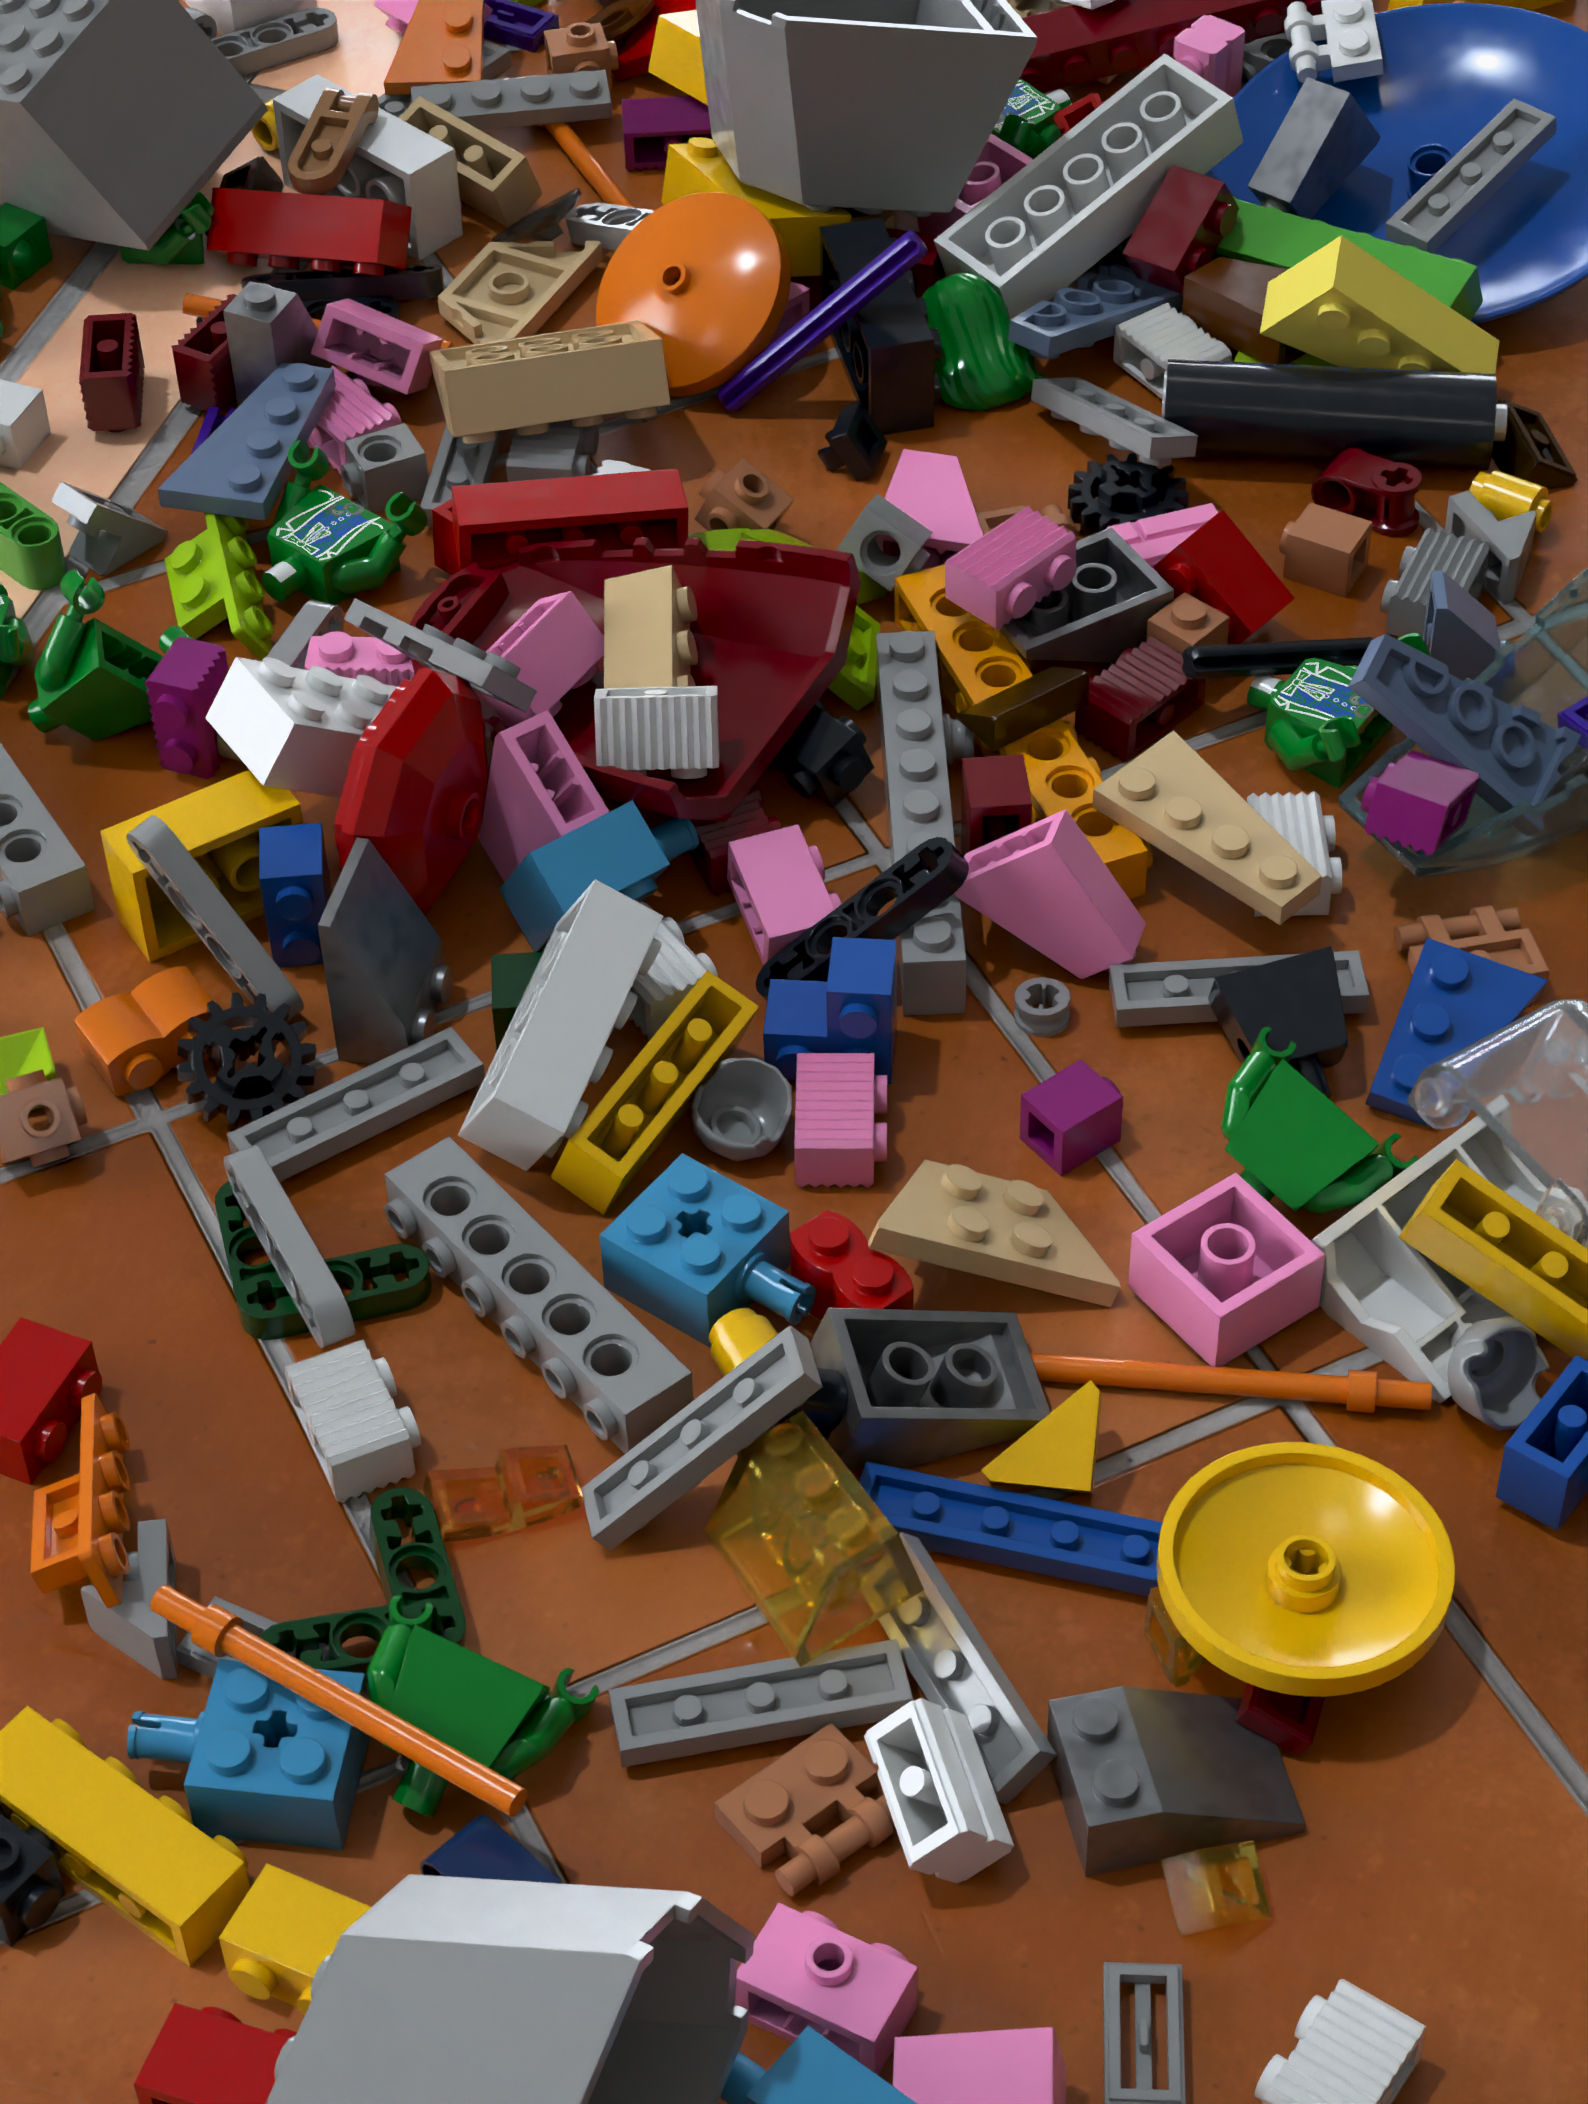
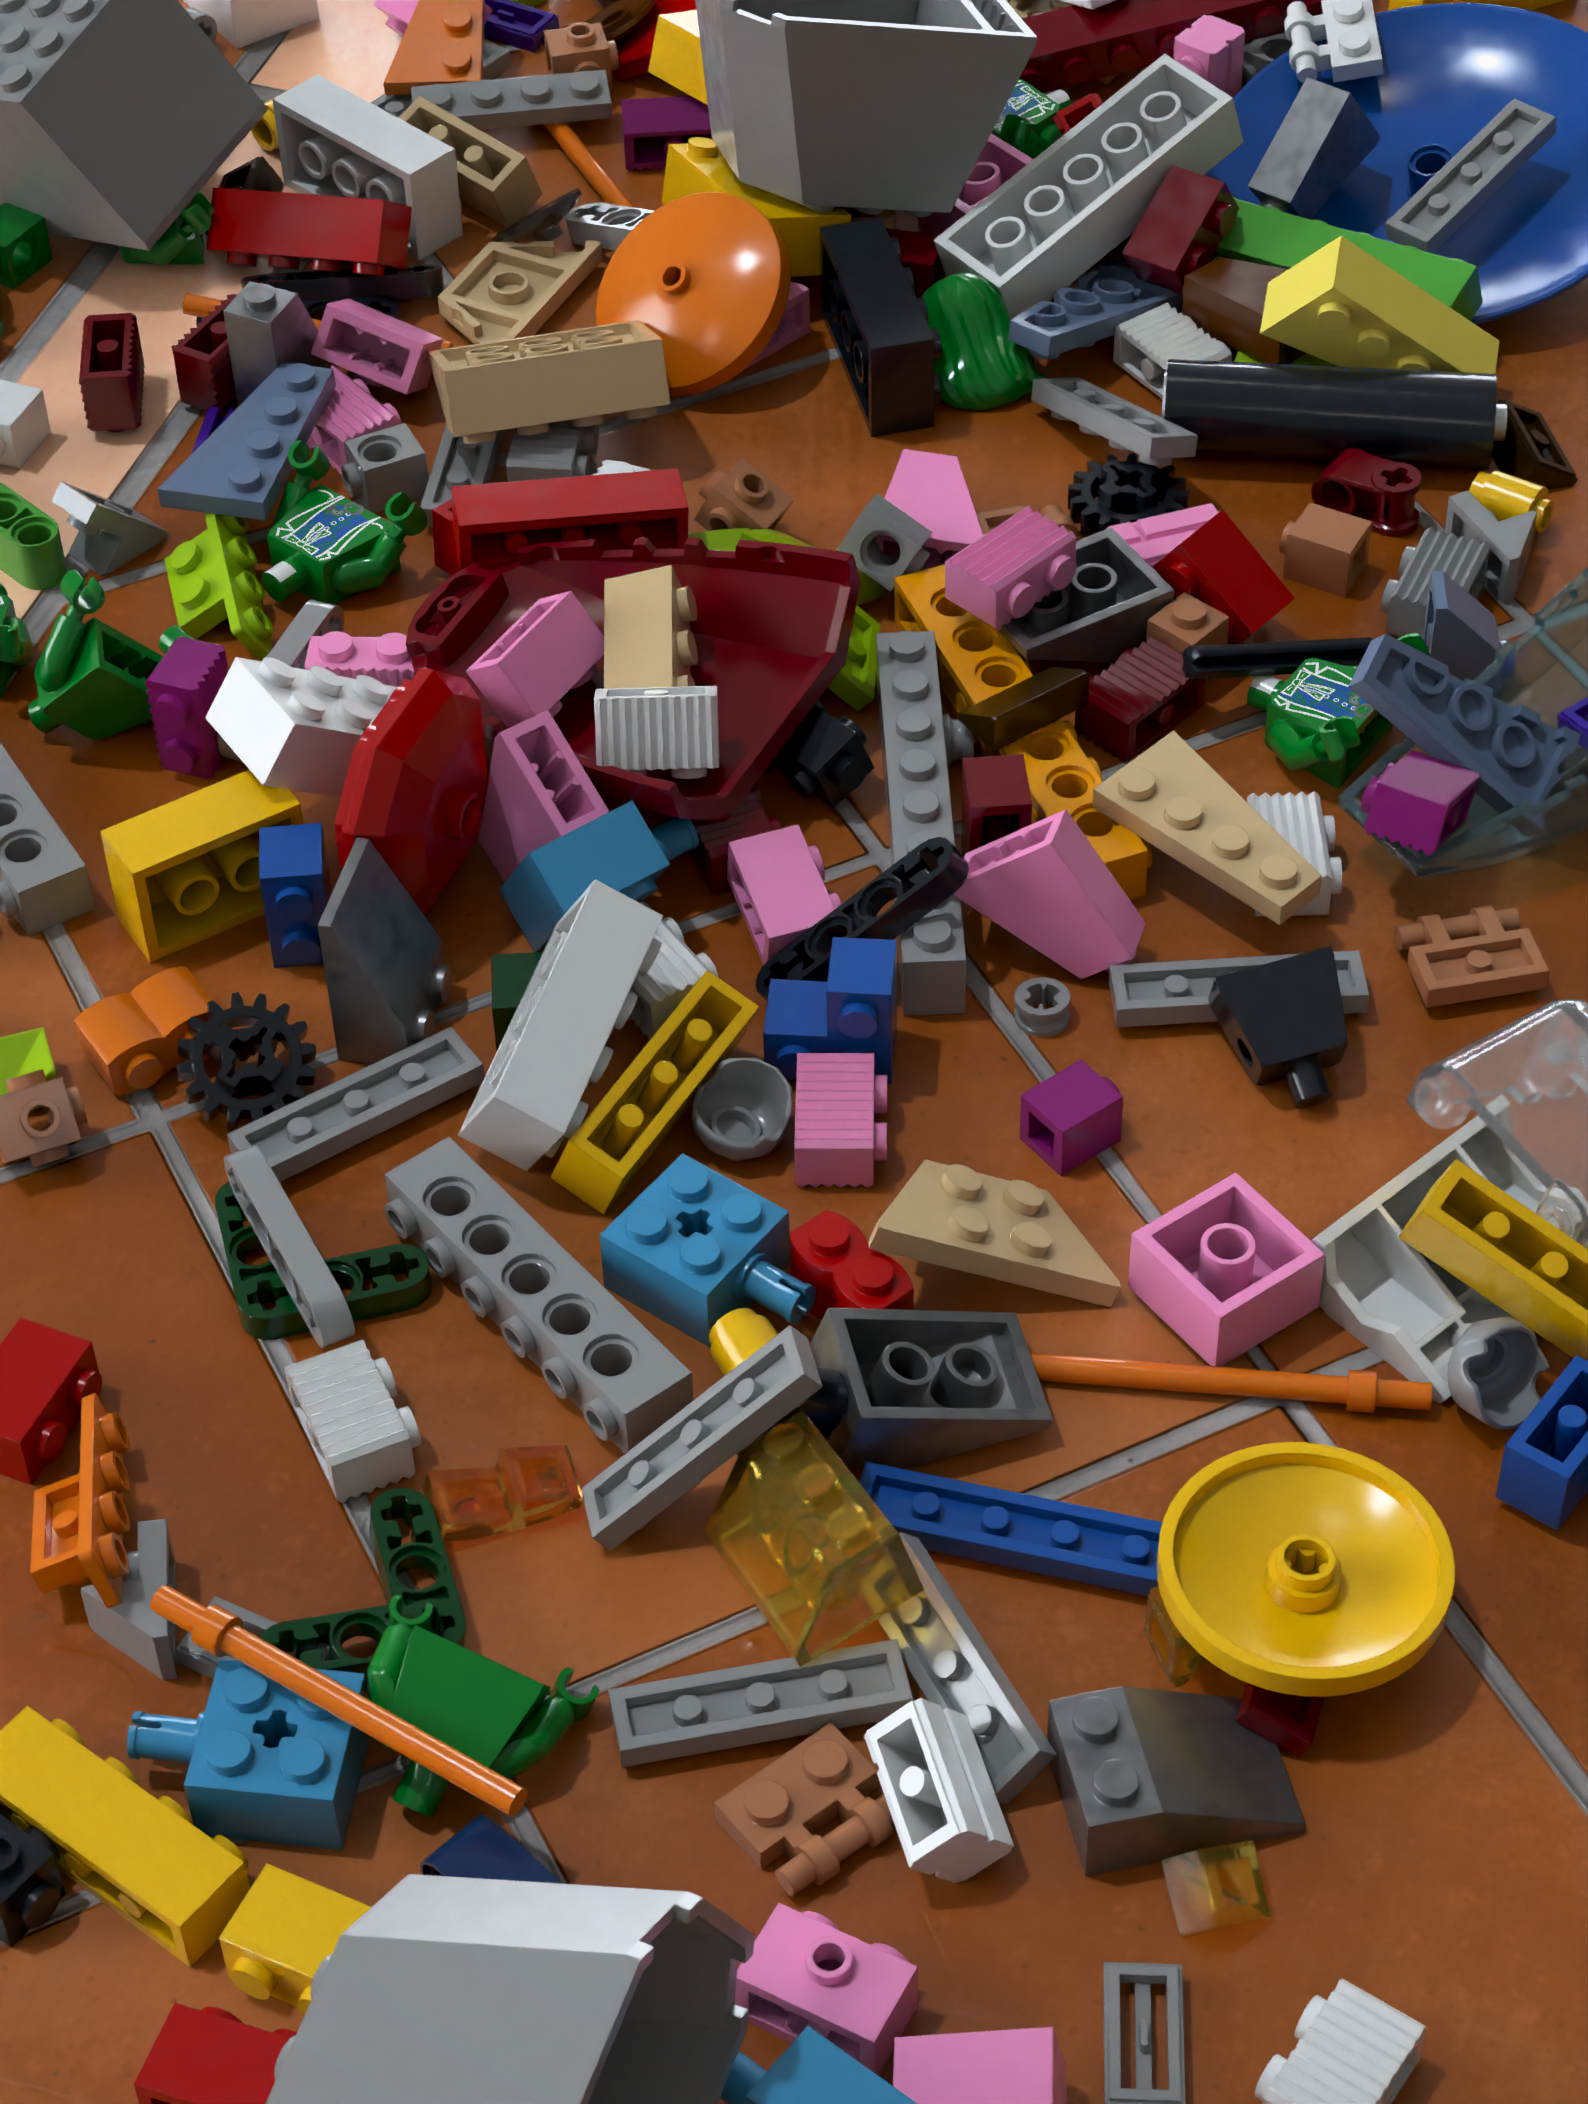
light grey beam [126,815,304,1022] -> none
light grey beam [211,8,339,76] -> none
medium nougat plate [287,88,379,195] -> none
light grey wing [344,598,537,712] -> none
dark purple axle [717,231,928,412] -> none
black tile [817,401,888,481] -> none
yellow slope [981,1380,1102,1494] -> none
green torso [1220,1027,1419,1215] -> none
blue wing [1365,938,1548,1126] -> none

